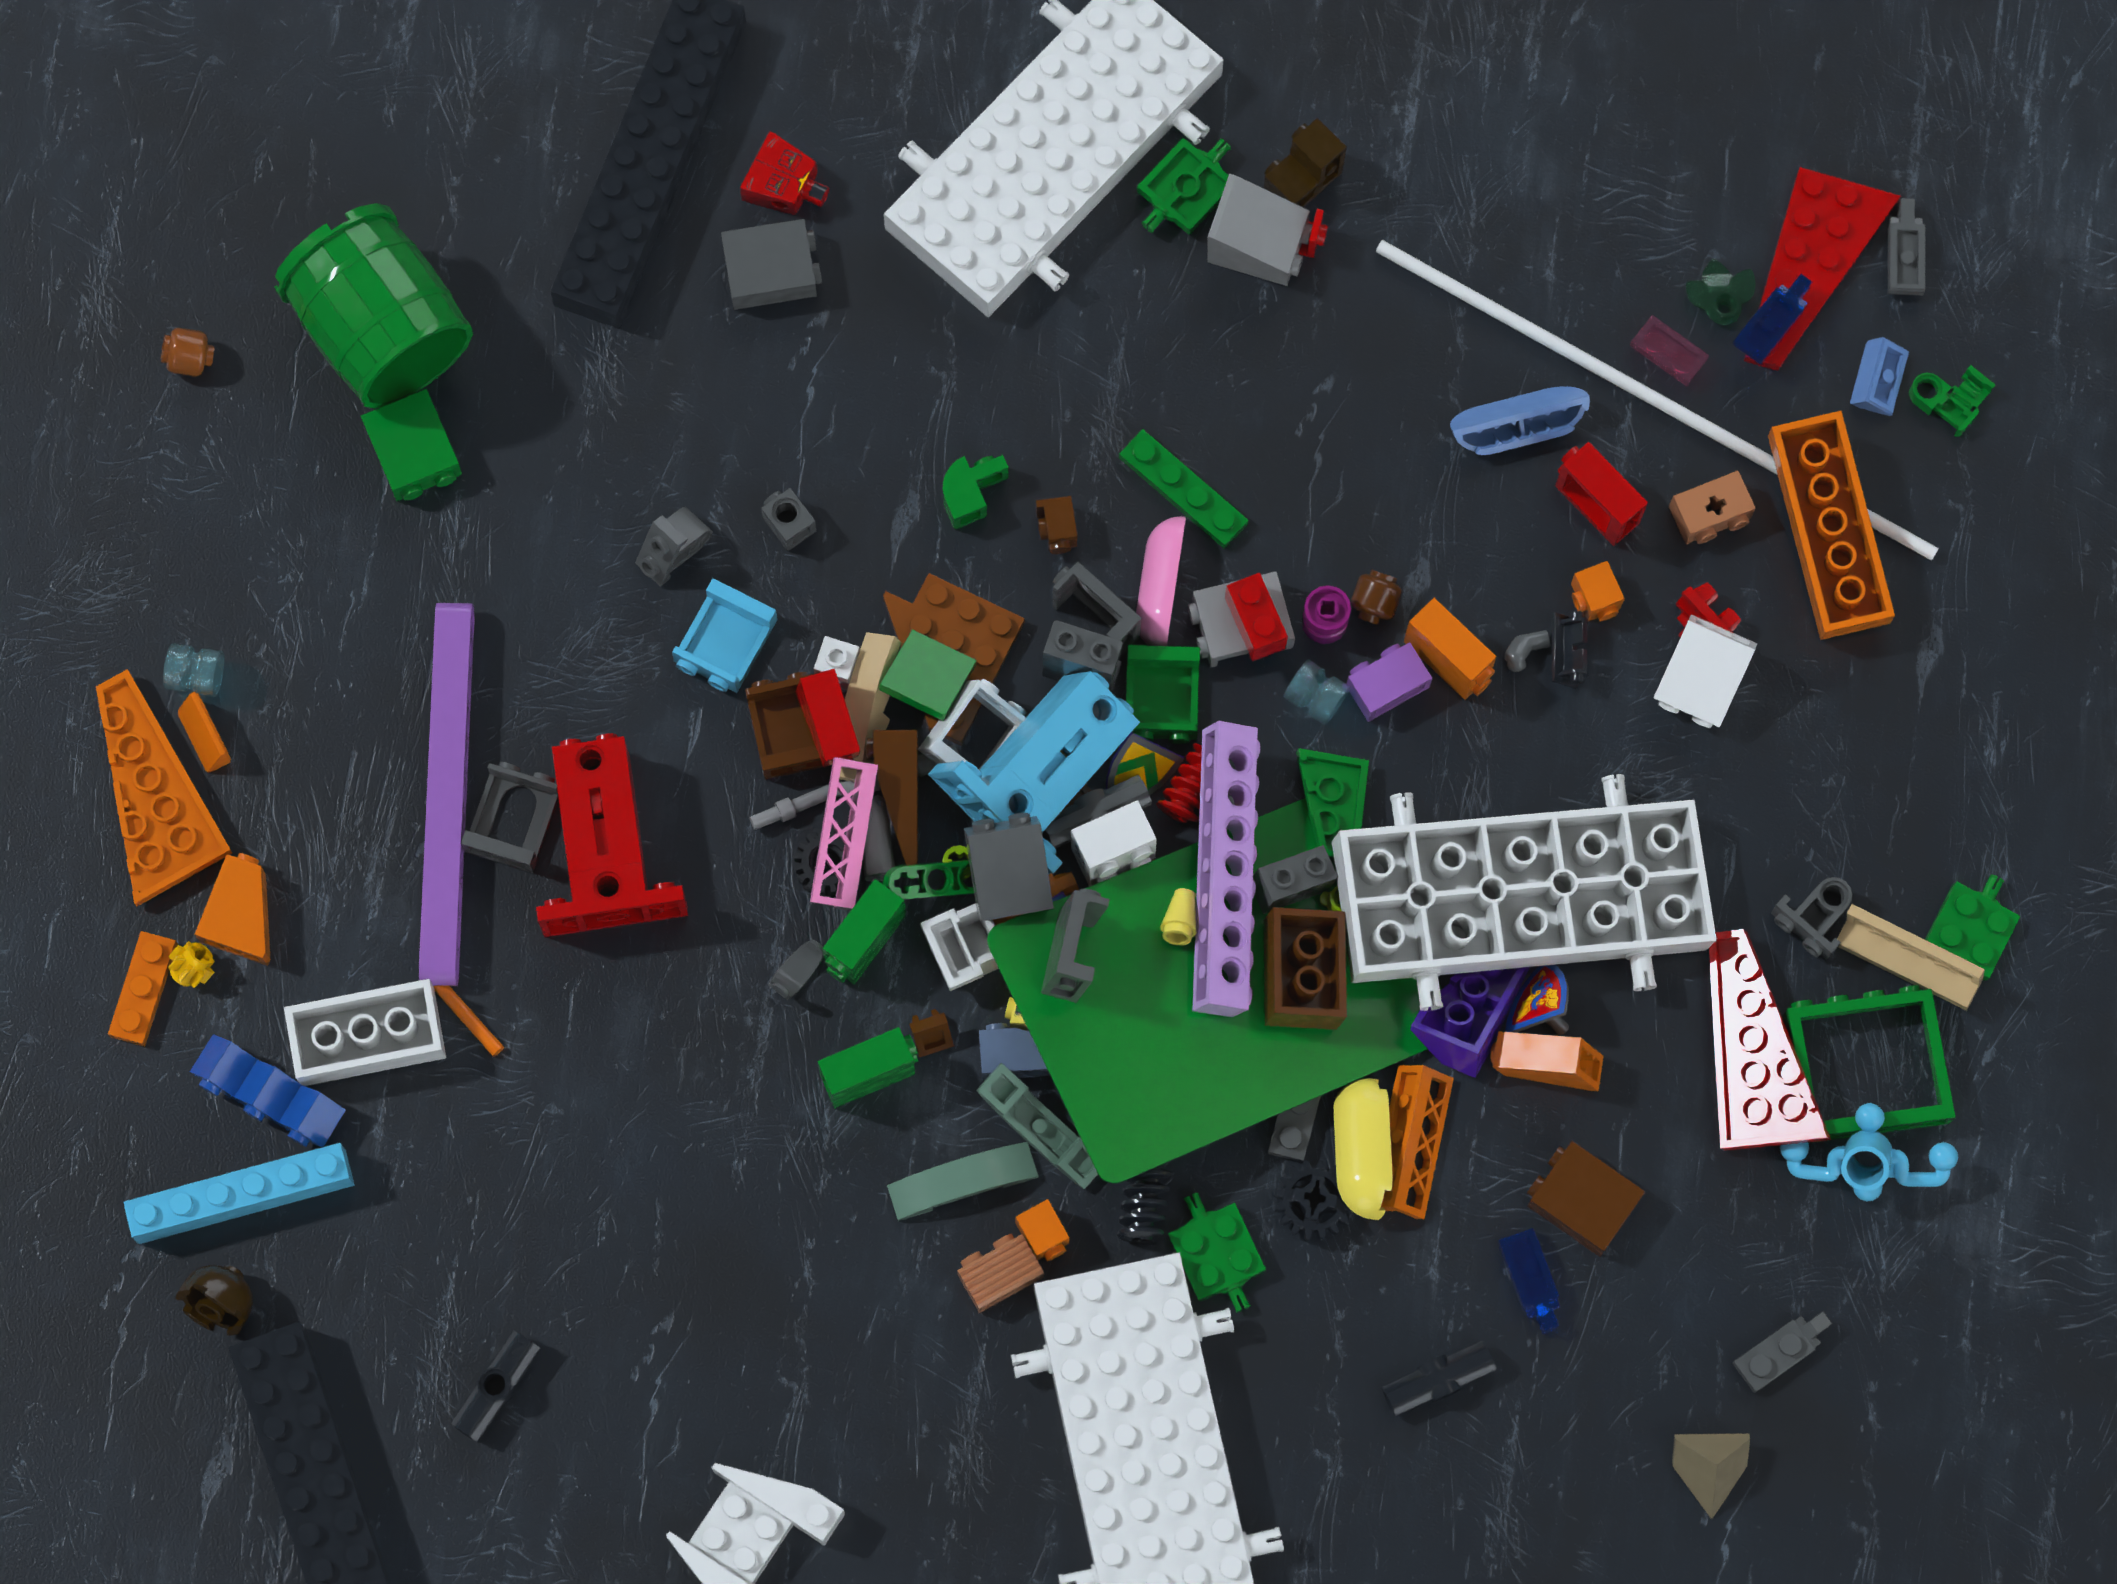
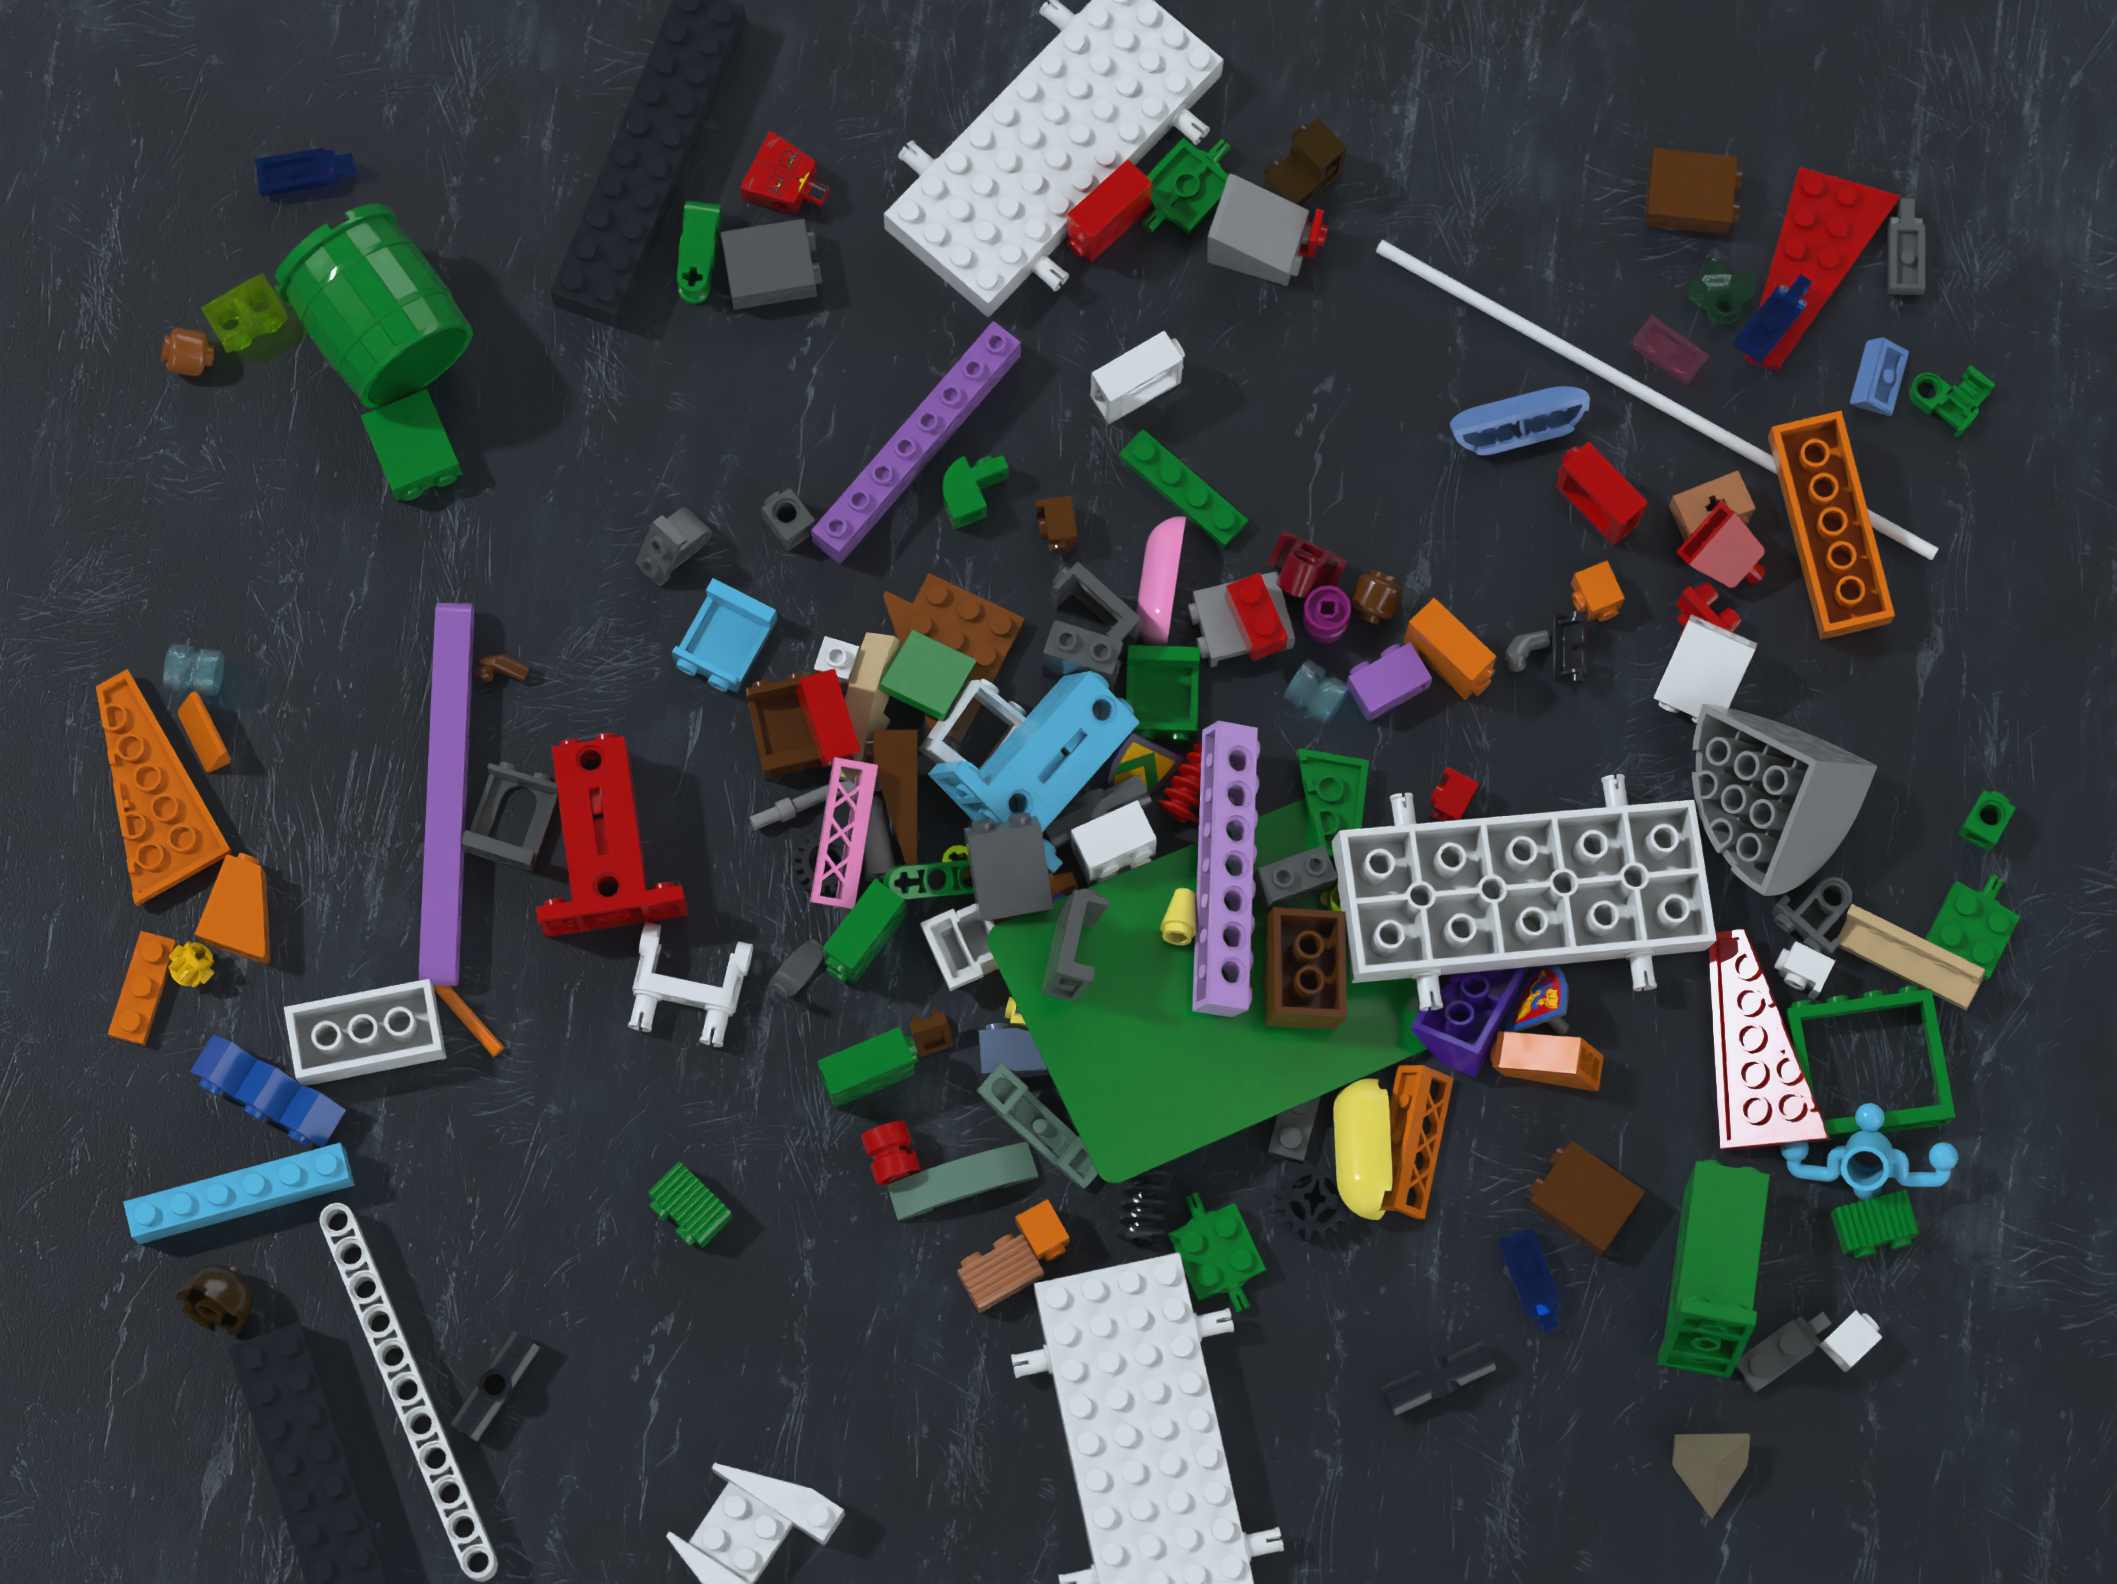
none -> clear neon green brick [201,273,288,353]
none -> clear blue hinge [255,147,356,196]
none -> white beam [320,1203,498,1582]
none -> reddish brown arm [474,654,530,683]
none -> white connector [628,922,753,1047]
none -> green brick [648,1161,733,1248]
none -> green piece [677,201,722,305]
none -> medium lavender brick [811,321,1021,564]
none -> red wheel [861,1121,921,1186]
none -> red brick [1066,159,1152,263]
none -> white window [1090,331,1185,424]
none -> dark red pin [1267,530,1348,598]
none -> red brick [1429,767,1479,822]
none -> reddish brown brick [1644,148,1743,235]
none -> green brick [1657,1160,1770,1379]
none -> torso [1677,501,1766,588]
none -> light grey brick [1692,704,1877,896]
none -> white brick [1774,941,1835,1000]
none -> white brick [1819,1311,1882,1372]
none -> green brick [1831,1190,1919,1259]
none -> green brick [1957,790,2016,852]

